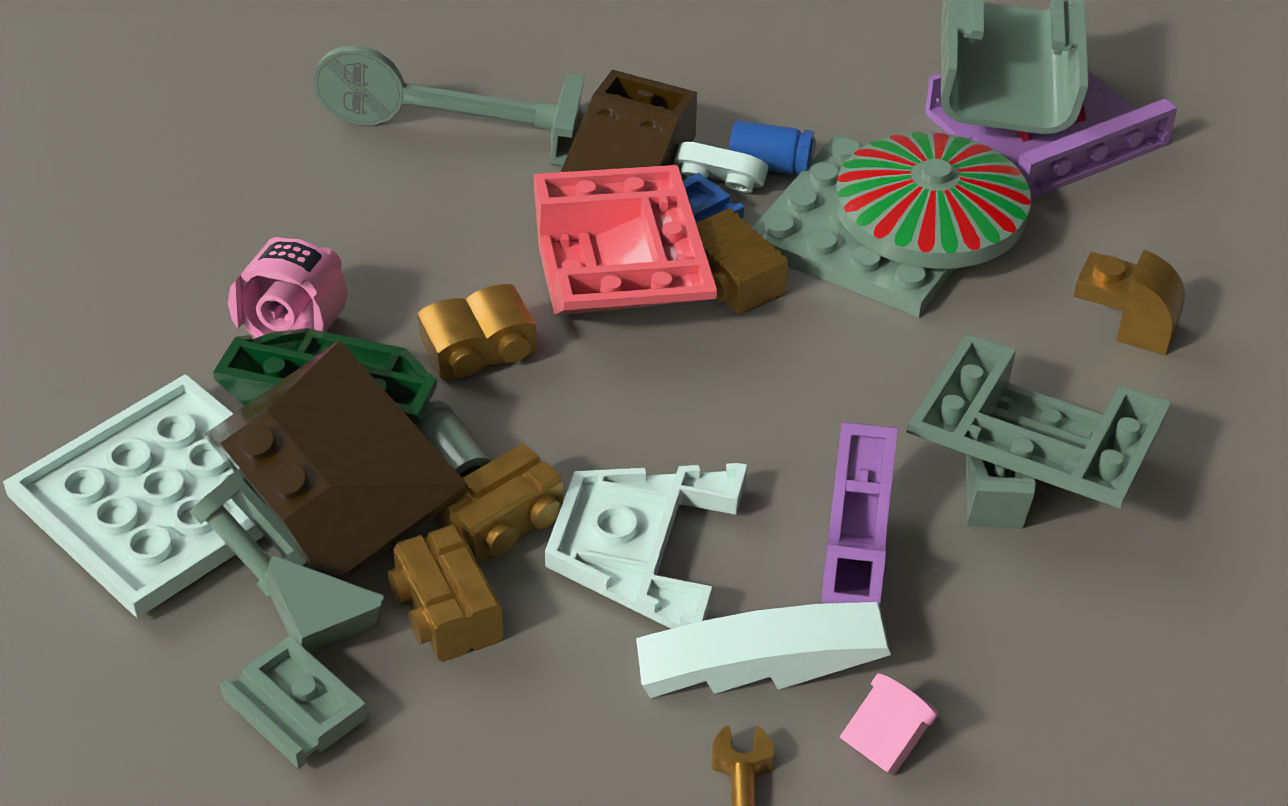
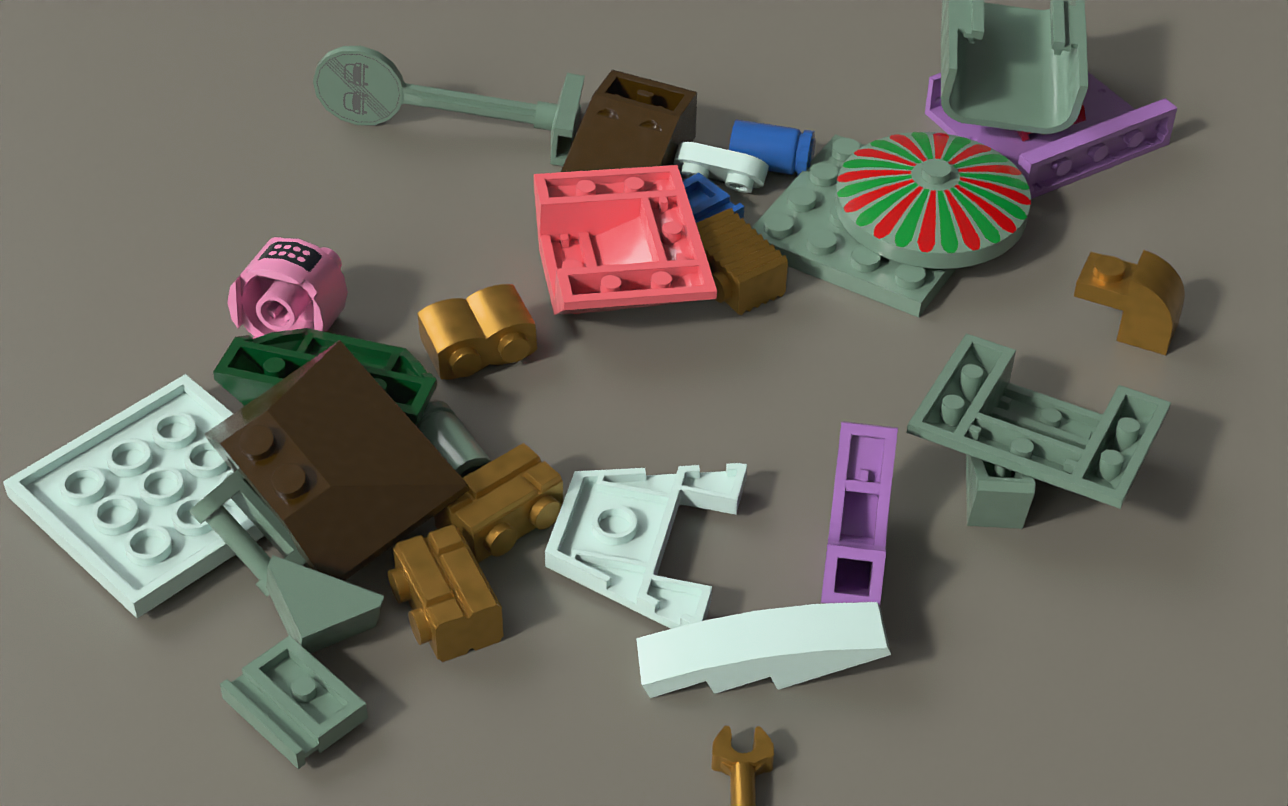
bright pink tile [840,673,939,776] -> none

